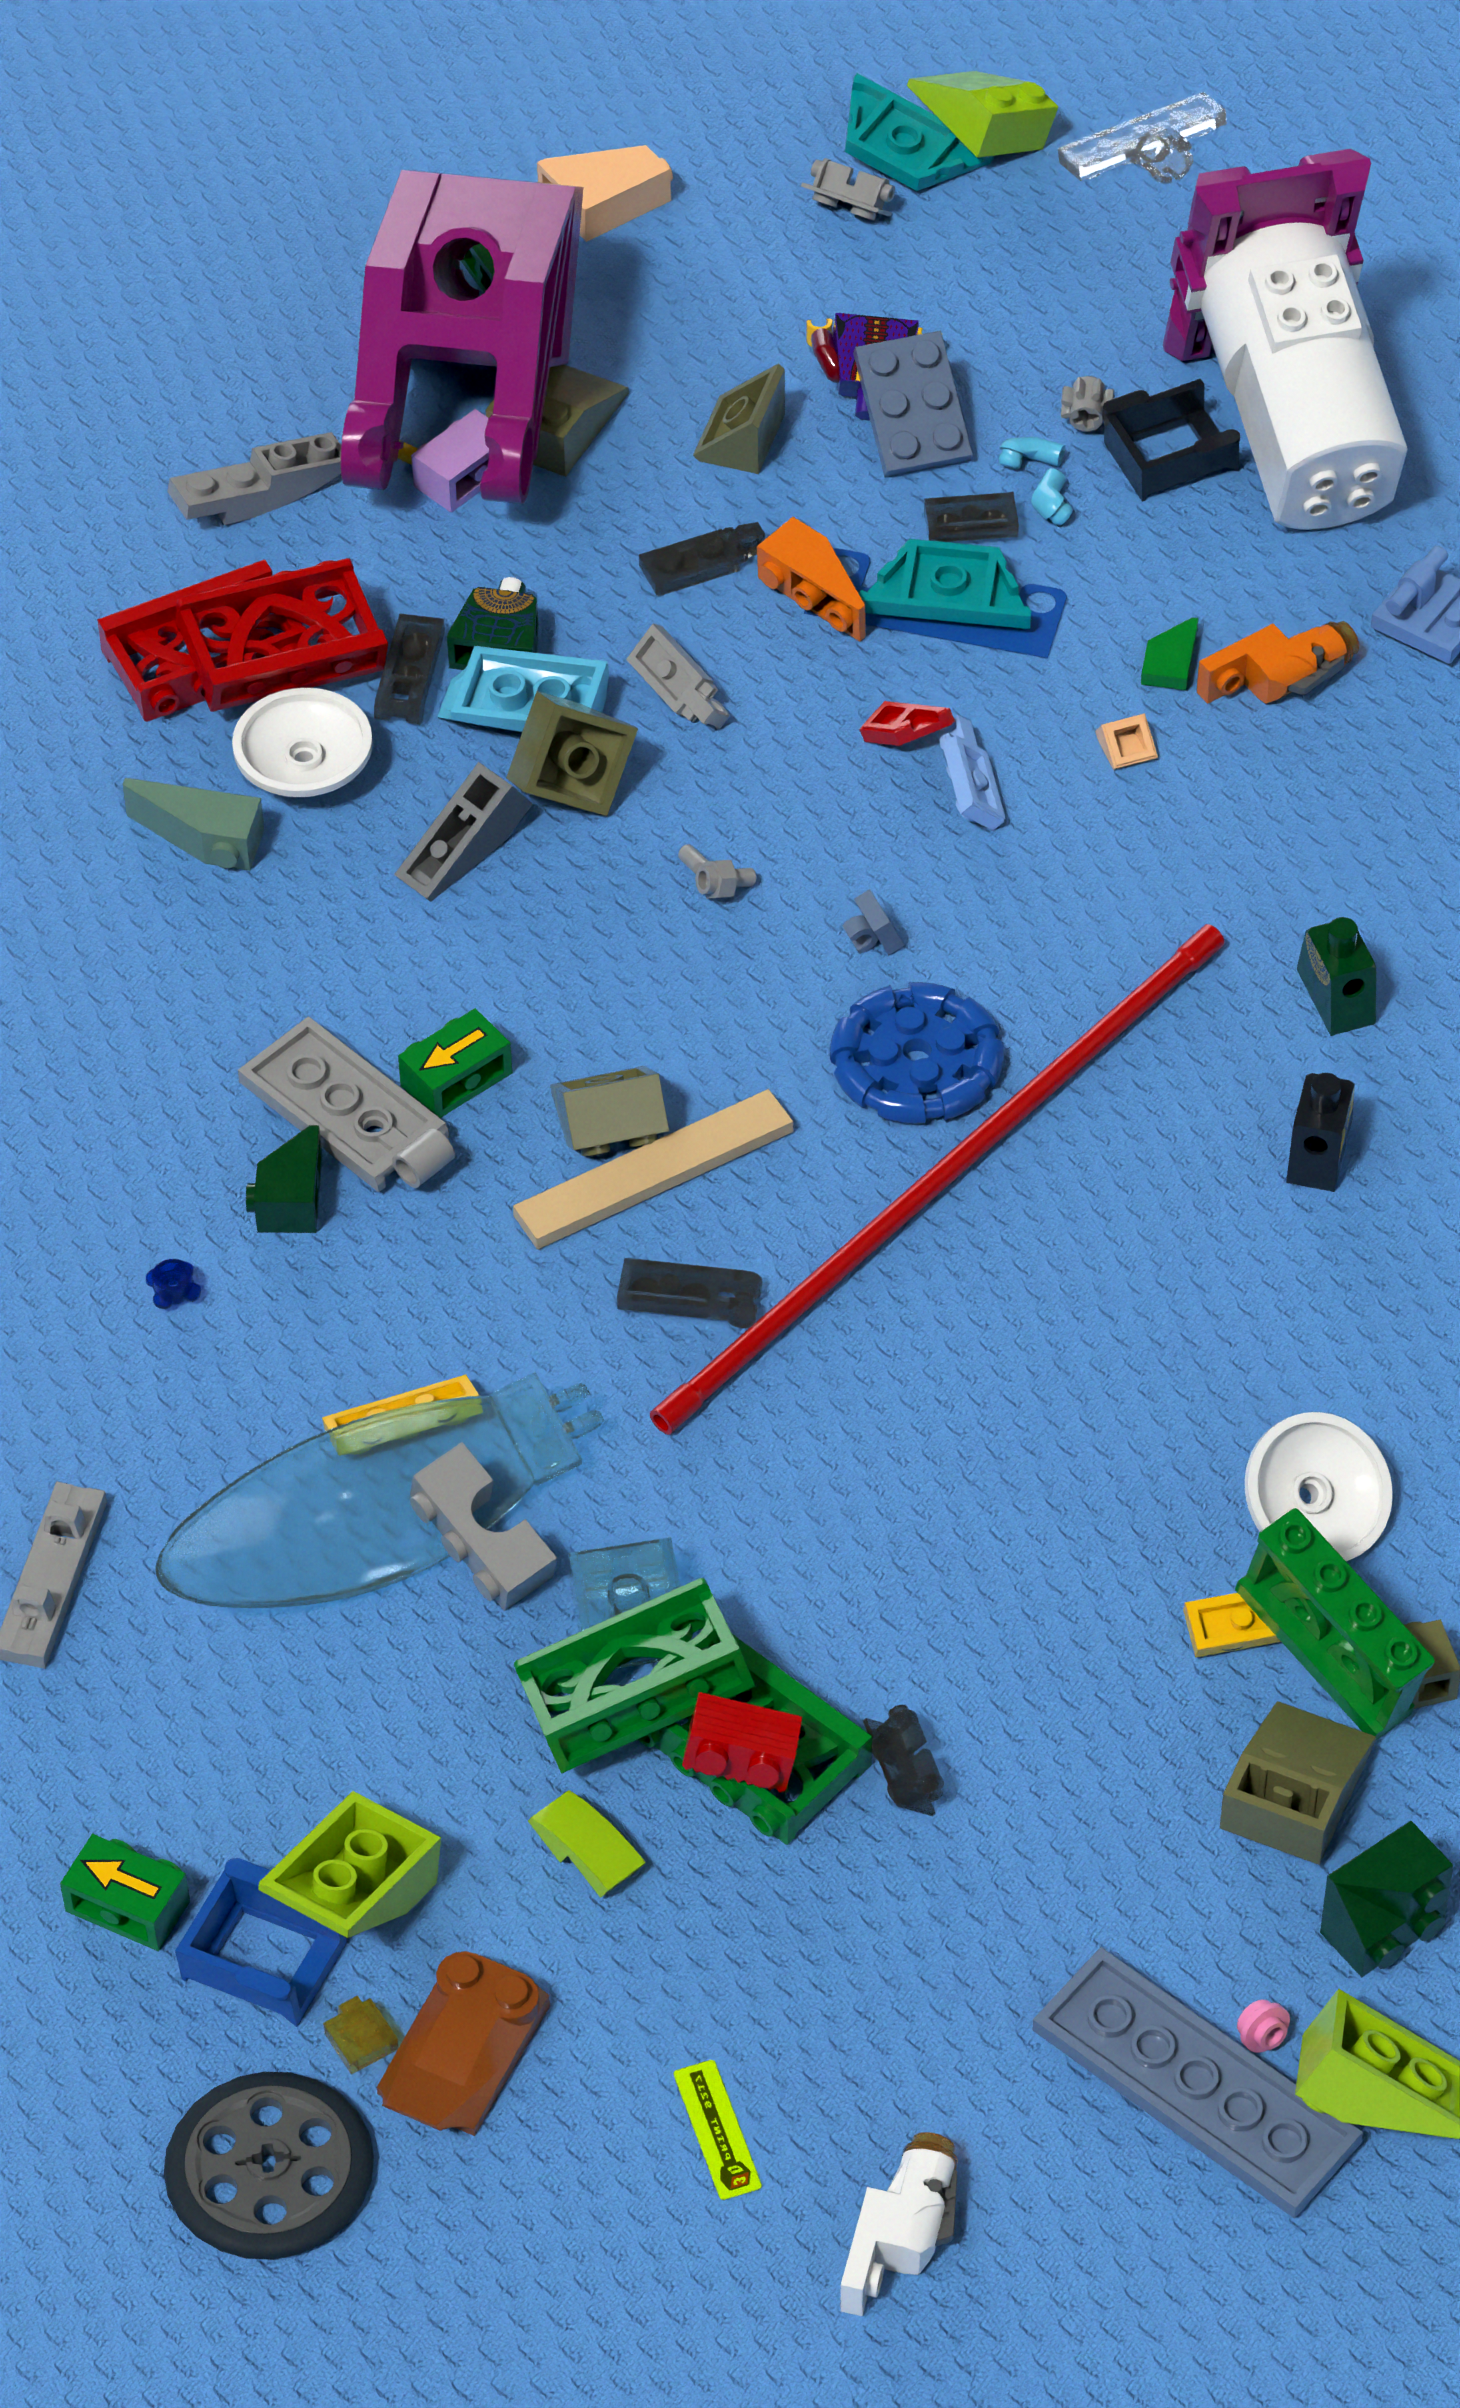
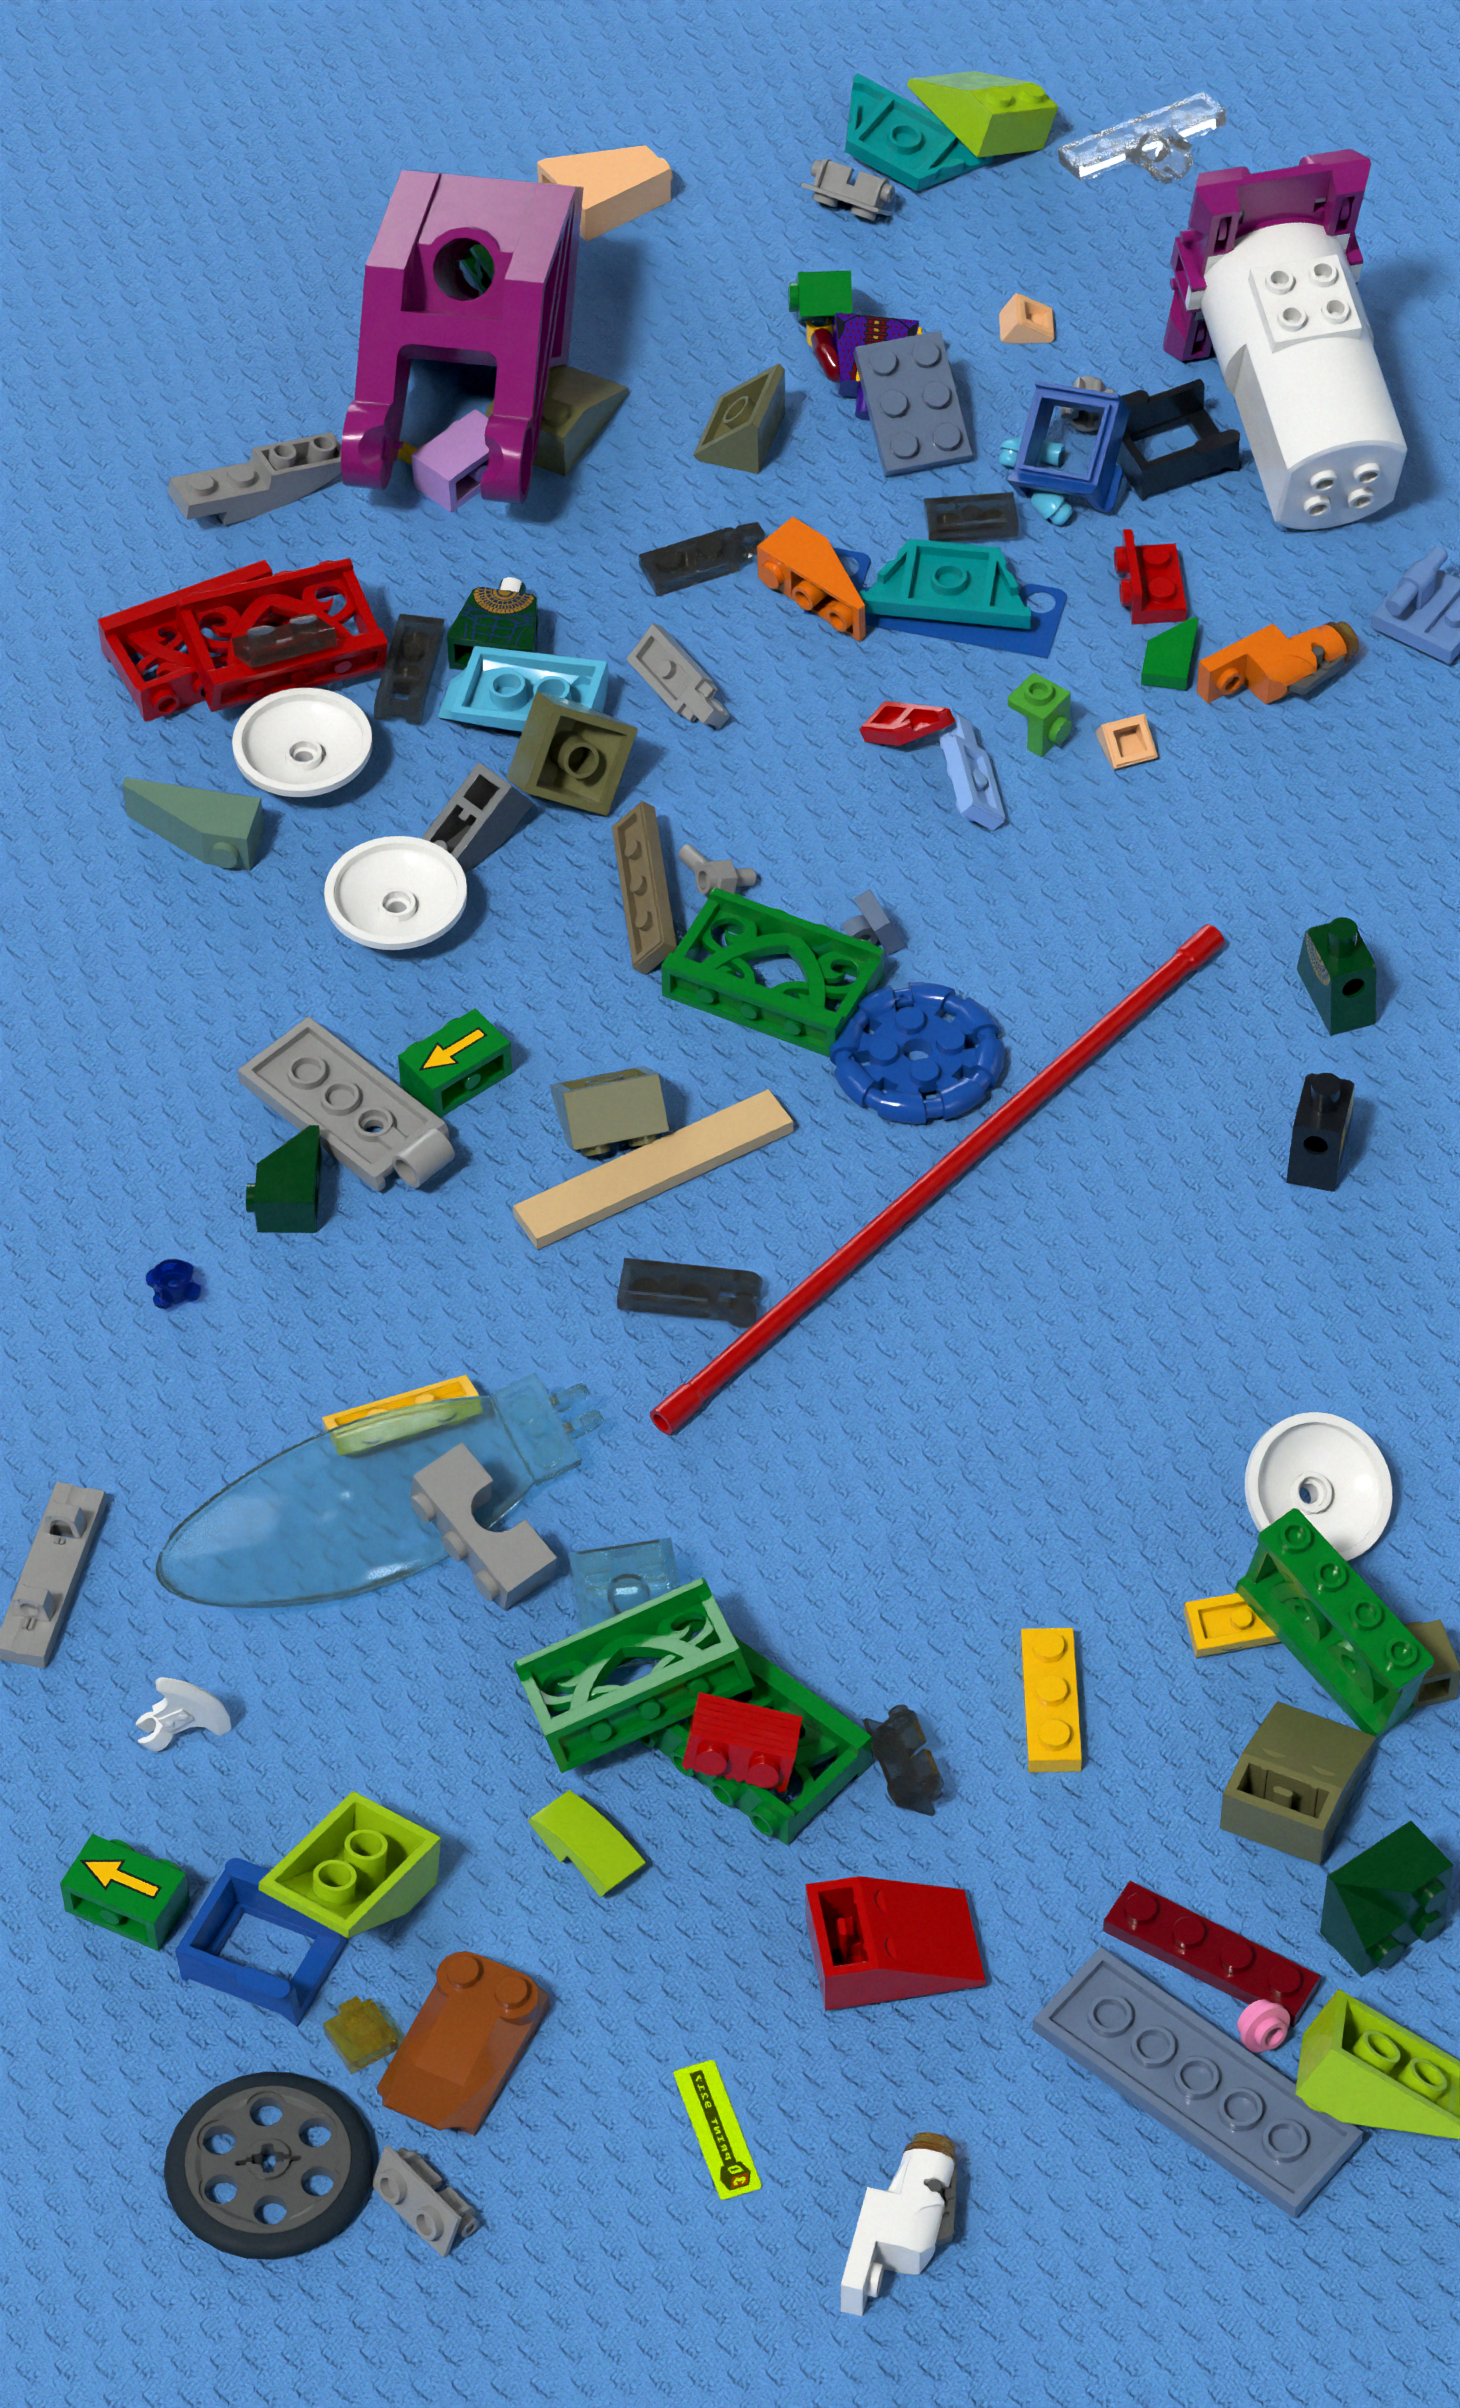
none -> white piece [136,1677,232,1752]
none -> clear smoke plate [232,614,337,668]
none -> white dish [324,836,467,950]
none -> light grey hinge [371,2145,479,2258]
none -> dark tan tile [612,801,677,975]
none -> green fence [661,888,885,1058]
none -> green brick [788,270,853,322]
none -> red slope [805,1876,986,2011]
none -> light nougat slope [999,293,1055,344]
none -> blue piece [1007,381,1131,512]
none -> bright green bracket [1007,673,1072,757]
none -> yellow plate [1020,1628,1082,1772]
none -> dark red plate [1103,1881,1321,2027]
none -> red bracket [1114,529,1187,625]

